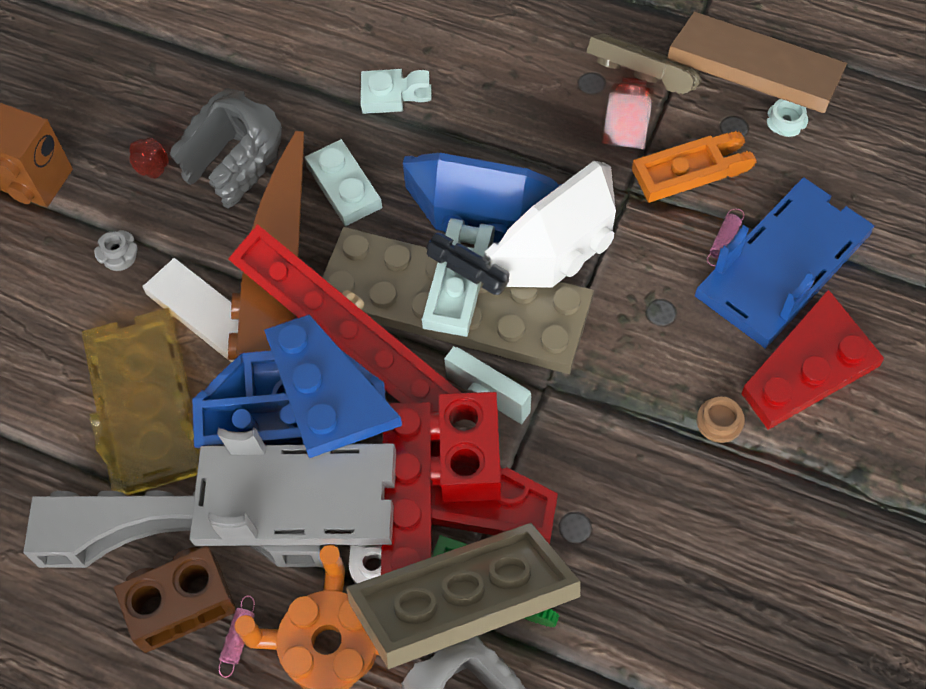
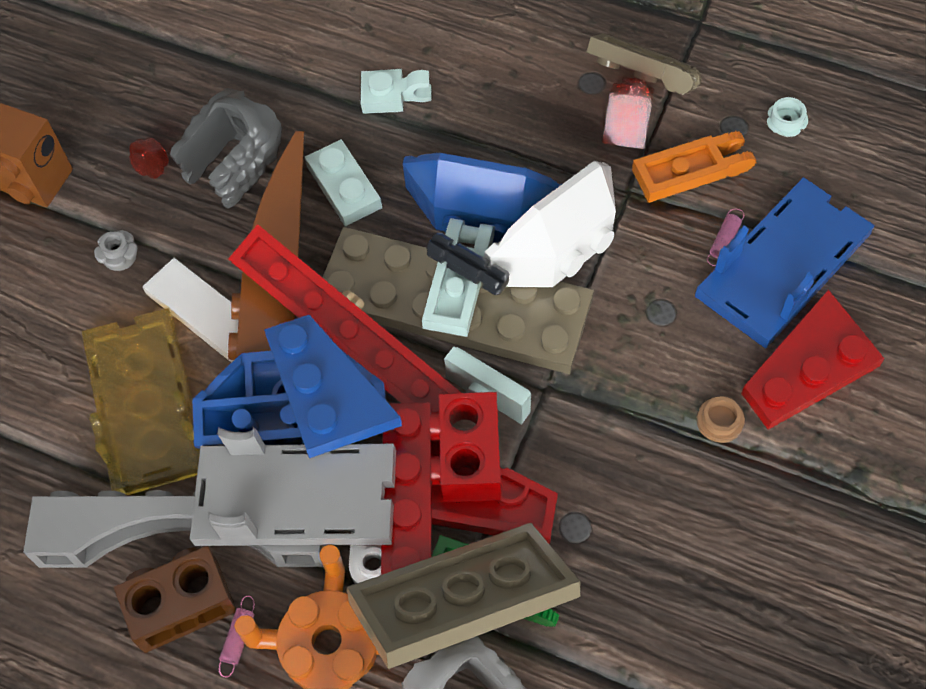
medium nougat tile [667,12,847,113] -> none

